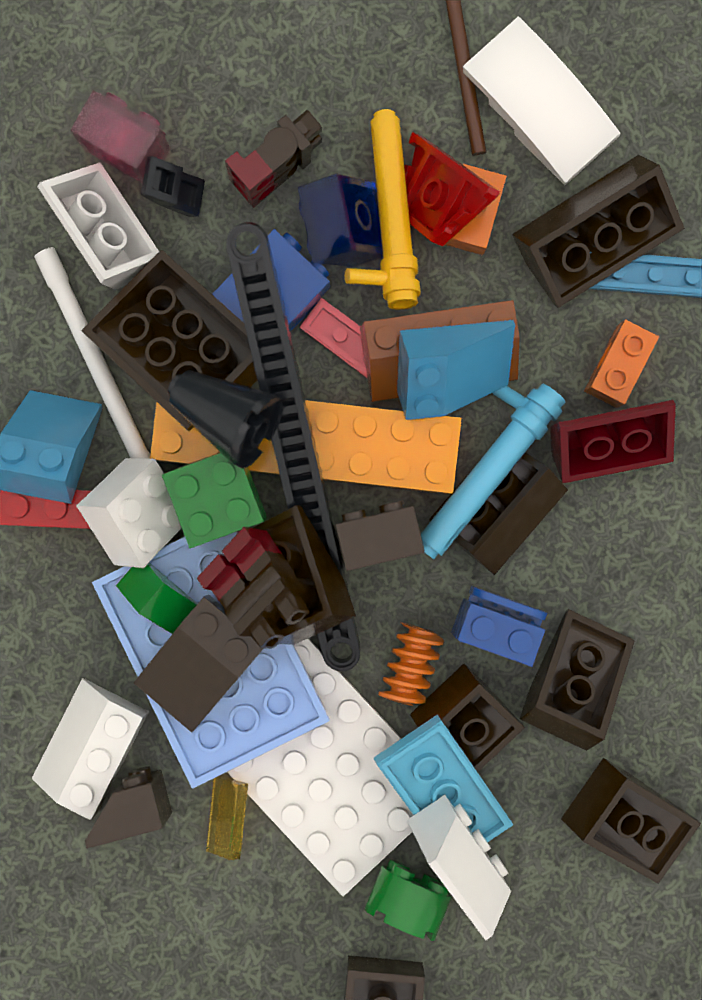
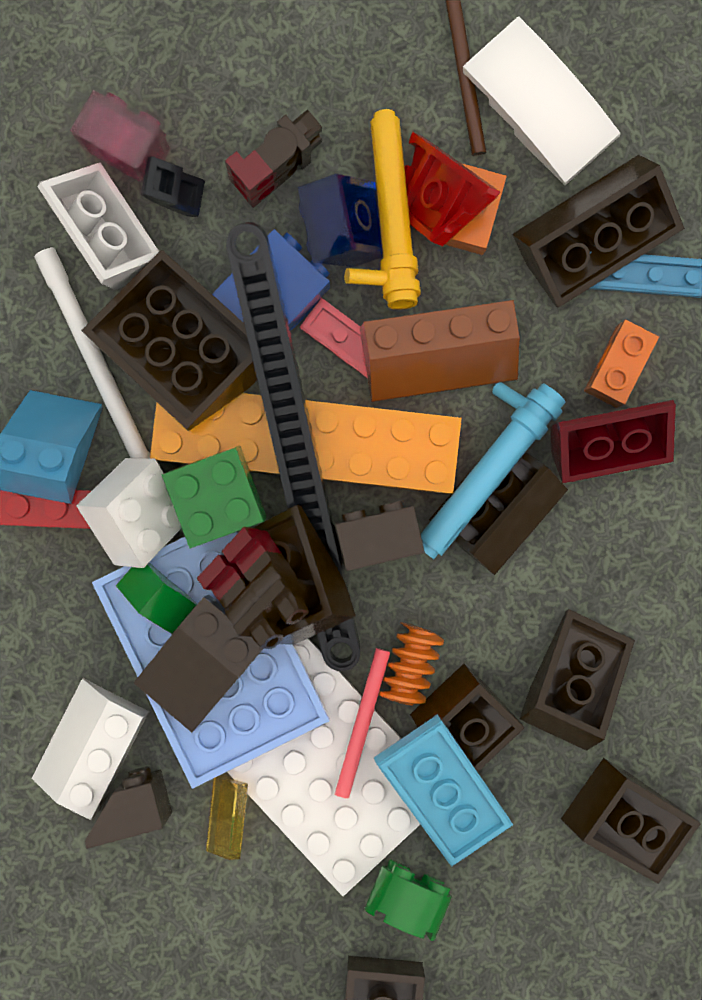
black cone [168,370,283,469] -> none
dark azure slope [397,320,515,420] -> none
white slope [407,795,511,940] -> none
blue brick [451,585,548,667] -> none
none -> coral bar [335,648,390,799]

